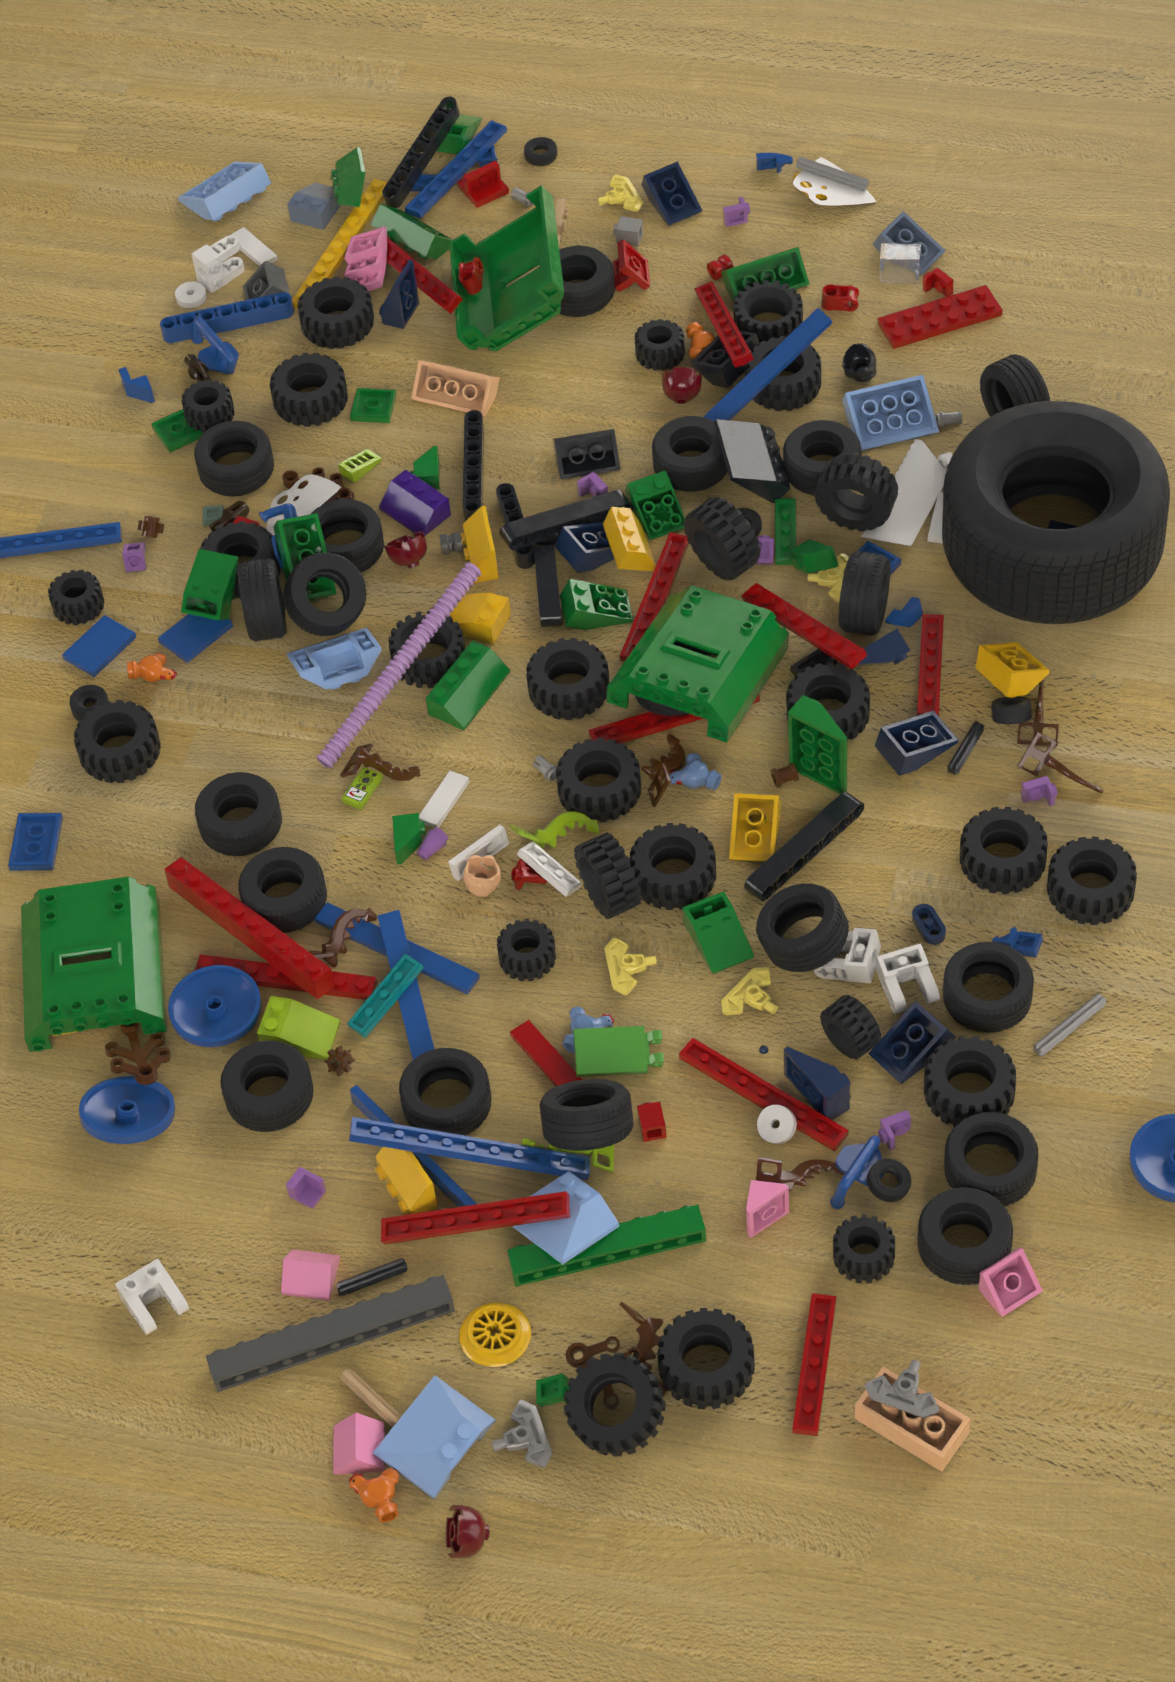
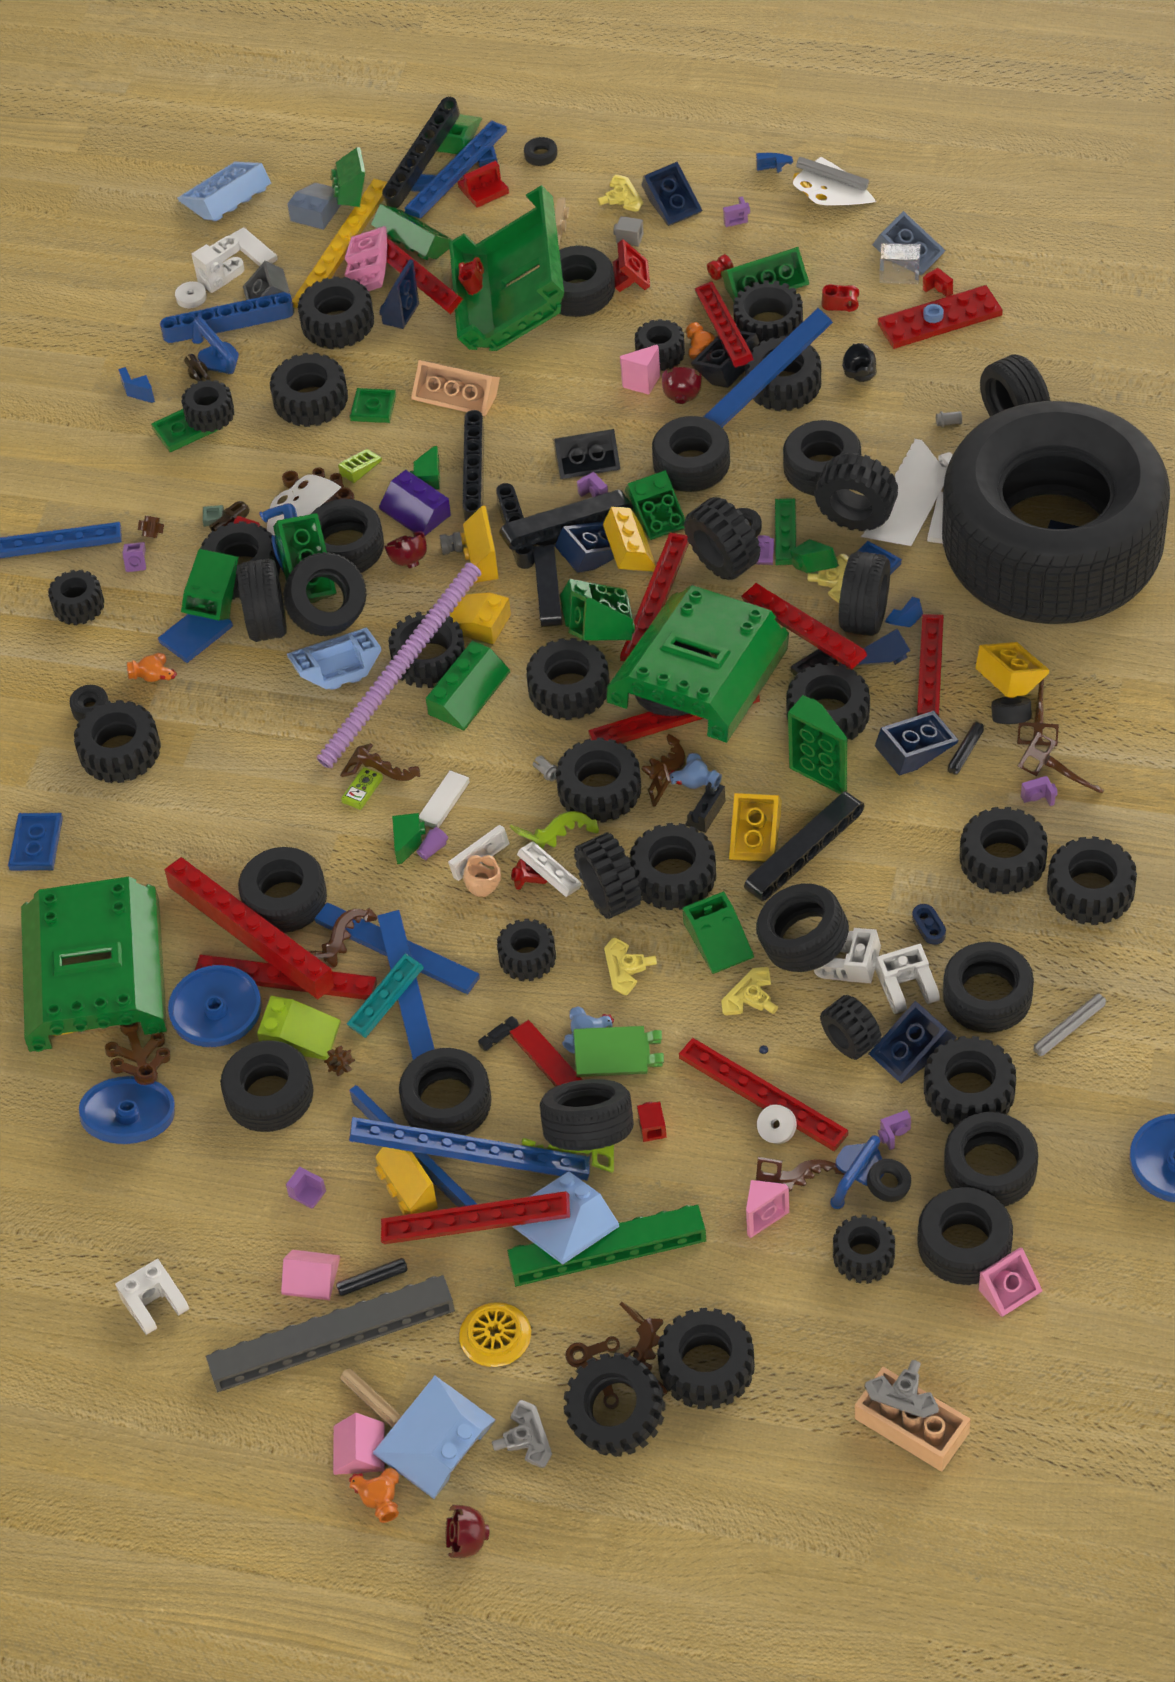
blue tile [62,615,137,677] -> none
black tyre [194,421,274,497] -> none
black tyre [195,772,282,856] -> none
light grey pin [511,187,533,207] -> none
green bracket [536,1373,571,1407] -> none
slope [714,419,791,504] -> none
reddish brown bush [771,762,799,788] -> none
dark blue slope [783,1046,851,1120] -> none
red plate [792,1293,837,1436] -> none
light blue slope [842,375,939,451] -> none
blue slope [992,927,1043,958] -> none
none -> black axle [478,1016,519,1051]
none -> green slope [568,590,635,641]
none -> bright pink slope [620,345,660,394]
none -> black hinge [686,782,726,833]
none -> medium blue tile [923,304,943,323]

